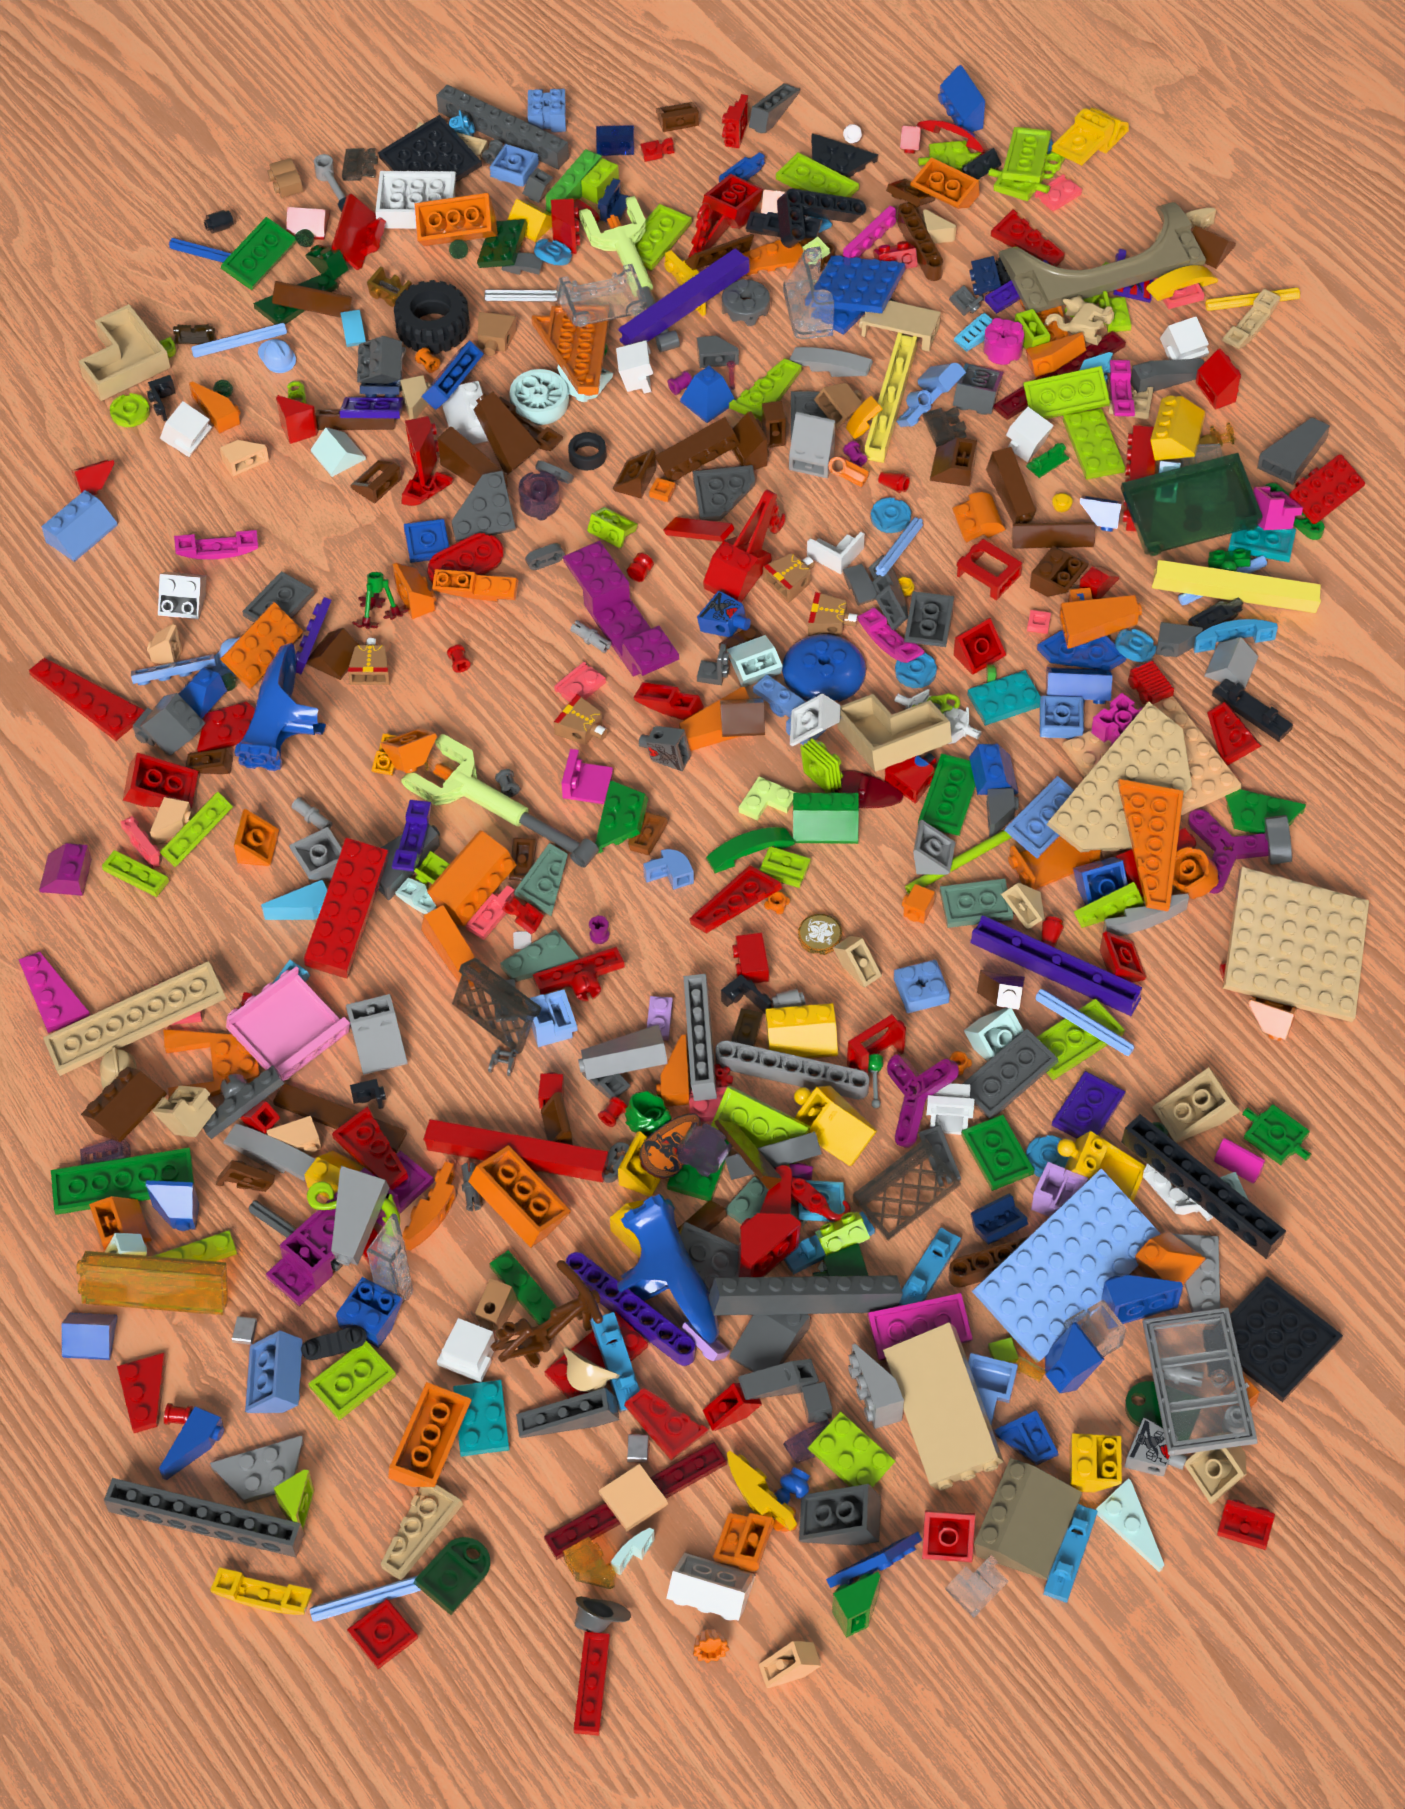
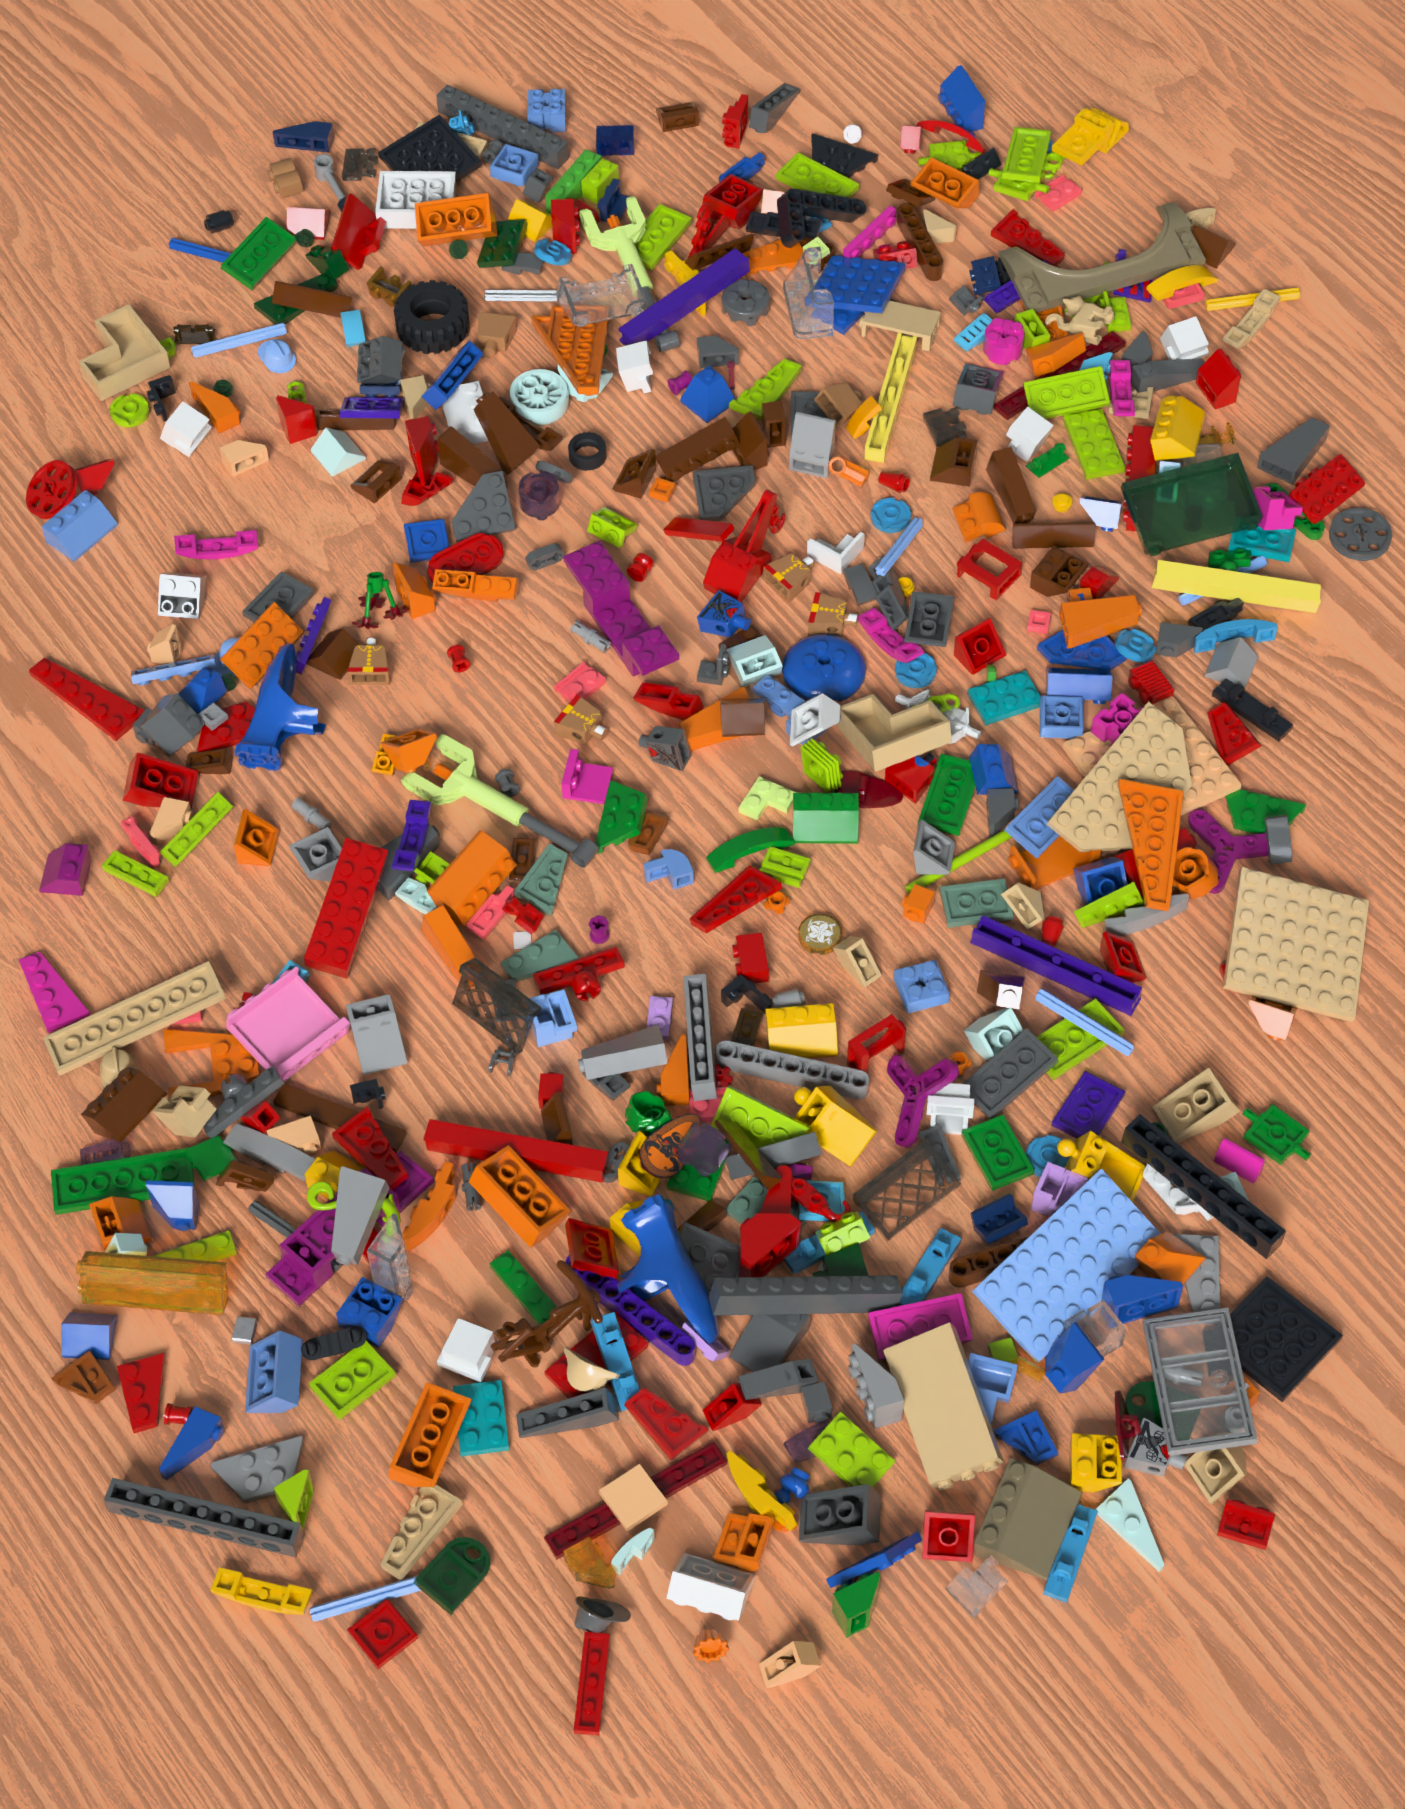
medium azure slope [261,880,327,920] -> none
orange bush [415,348,441,373] -> none
medium nougat torso [475,1278,518,1331] -> none
red bush [598,1097,627,1127] -> none
flat silver piece [627,1434,648,1462] -> none
red plate [640,137,675,162] -> none
light grey slope [790,347,873,377] -> none
magenta bush [843,441,867,466] -> none
hinge [868,1054,883,1108] -> none
medium blue plate [896,363,966,427] -> none
none -> red wedge [26,460,78,519]
none -> dark orange wing [51,1351,116,1404]
none -> green piece [184,1135,237,1181]
none -> light grey tile [198,702,229,731]
none -> dark blue slope [273,121,334,153]
none -> red plate [565,1218,619,1278]
none -> dark red shield [1115,1390,1142,1462]
none -> dark grey slope [1122,331,1153,374]
none -> dark grey wedge [1329,508,1392,561]

